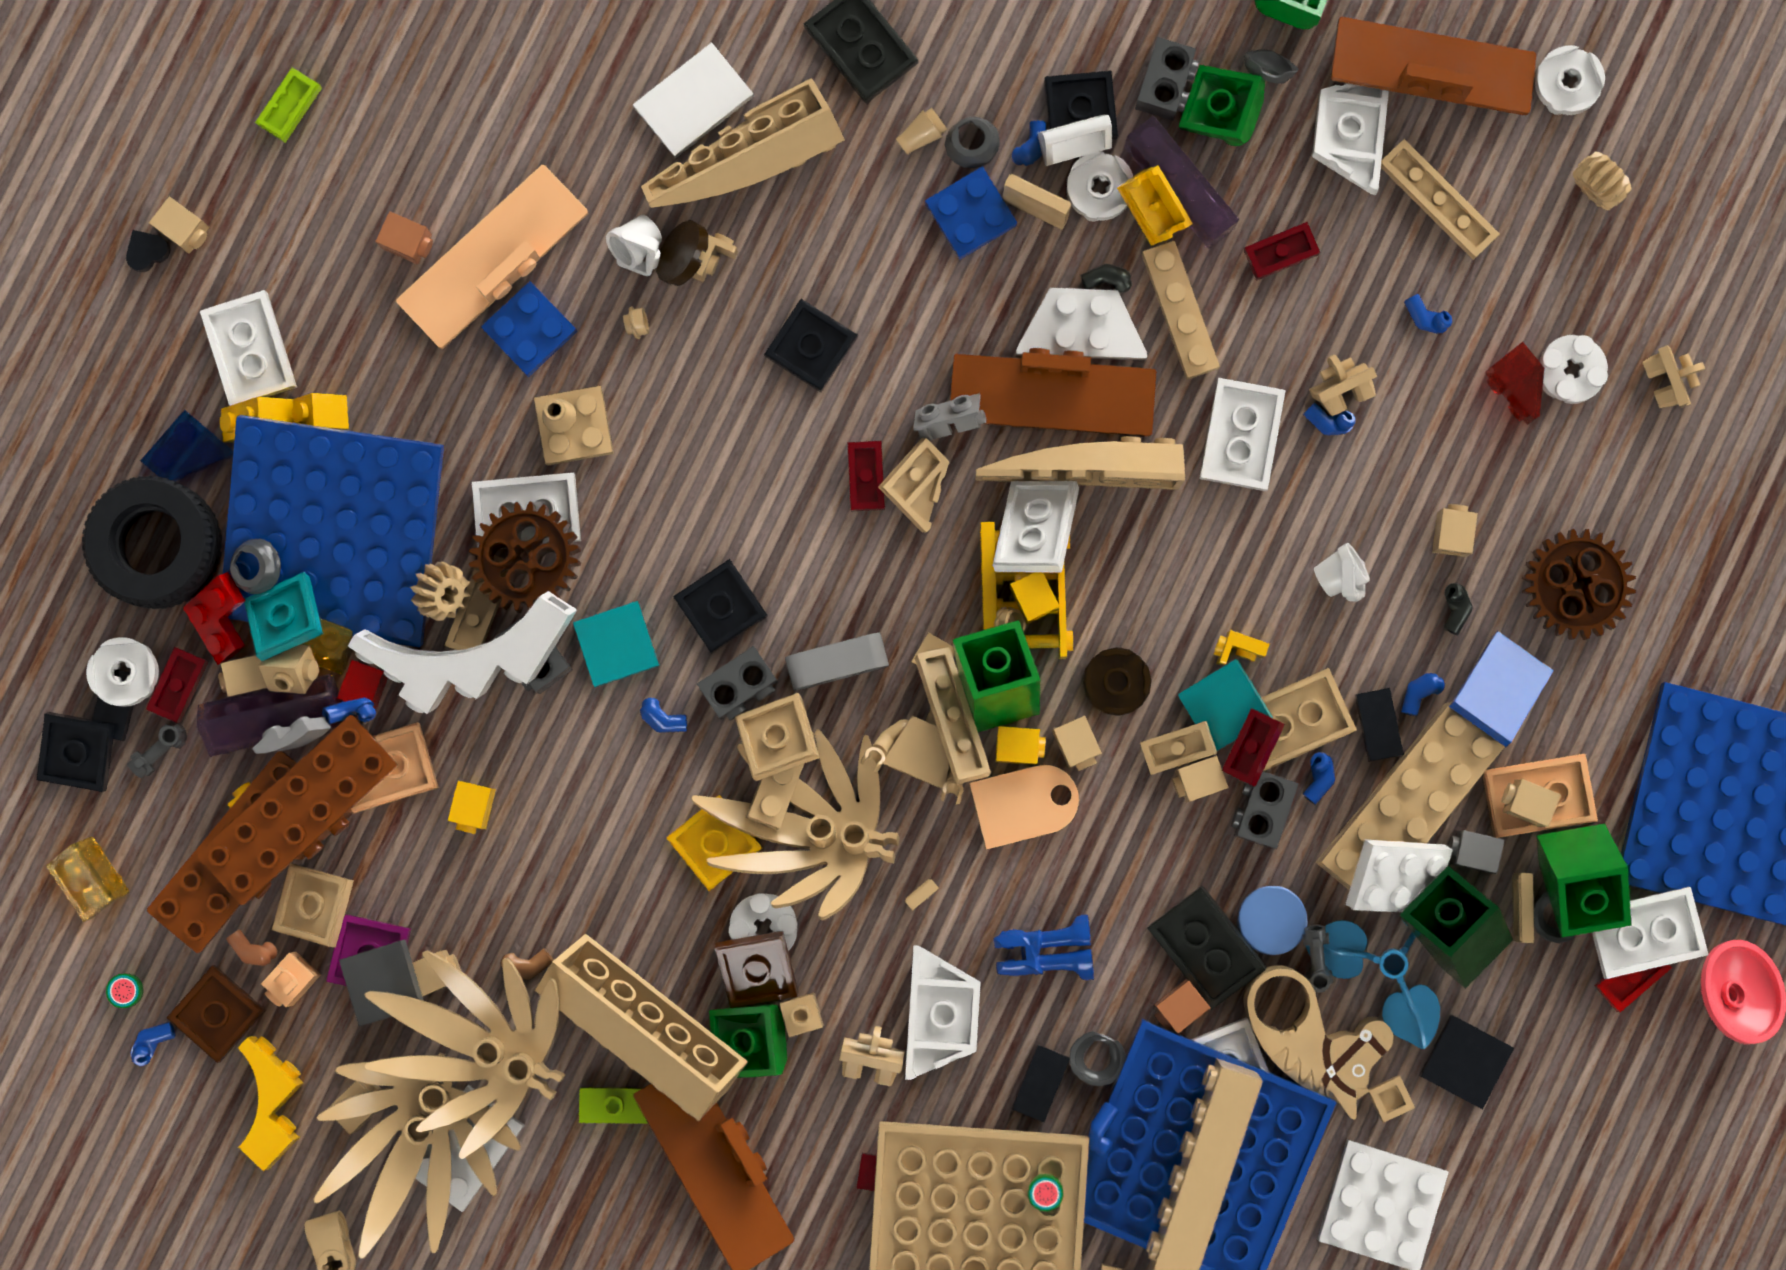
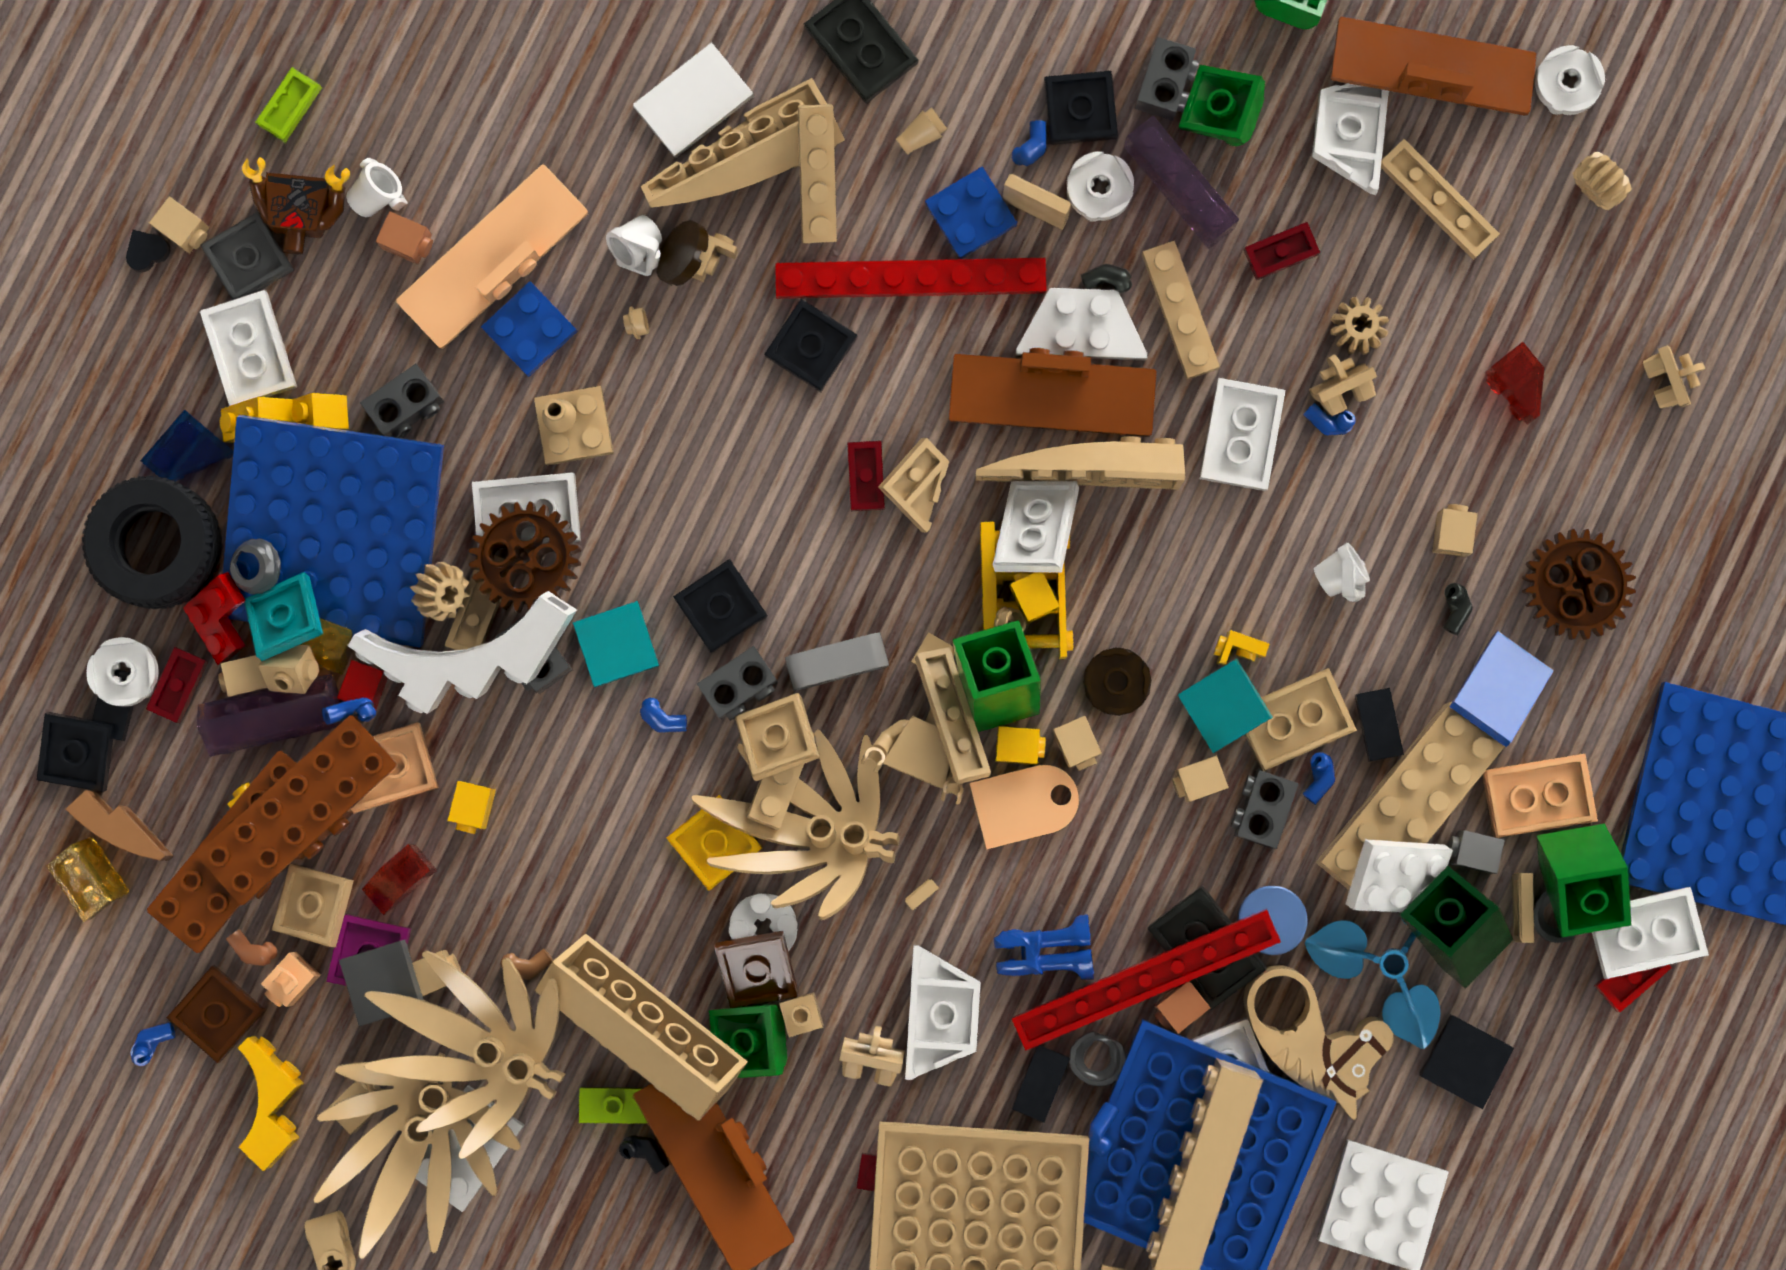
tile [106,973,144,1008] -> none
dark grey bar [127,724,187,779] -> none
light grey slope [253,716,331,754] -> none
light grey hinge [913,393,986,441] -> none
dark grey piece [945,116,1000,168] -> none
tile [1028,1174,1063,1211] -> none
white tile [1037,115,1112,166] -> none
yellow hinge [1117,165,1193,246] -> none
tan plate [1140,721,1217,775] -> none
dark red plate [1221,708,1285,787] -> none
dark grey piece [1244,50,1299,84] -> none
dark grey bar [1302,925,1333,993] -> none
tan plate [1368,1075,1415,1122] -> none
blue arm [1401,673,1445,717] -> none
blue arm [1404,294,1452,334] -> none
tan brick [1502,779,1561,827] -> none
white plate [1537,335,1608,404] -> none
coral dish [1701,940,1786,1045] -> none
none -> medium nougat slope [65,790,174,861]
none -> dark grey tile [200,212,294,300]
none -> reddish brown torso [242,157,350,255]
none -> white piece [346,158,408,217]
none -> dark grey brick [360,363,445,438]
none -> clear red slope [362,844,437,915]
none -> black arm [619,1135,670,1174]
none -> red plate [775,258,1046,299]
none -> tan plate [798,104,837,243]
none -> red plate [1012,908,1281,1051]
none -> tan gear [1330,297,1389,355]

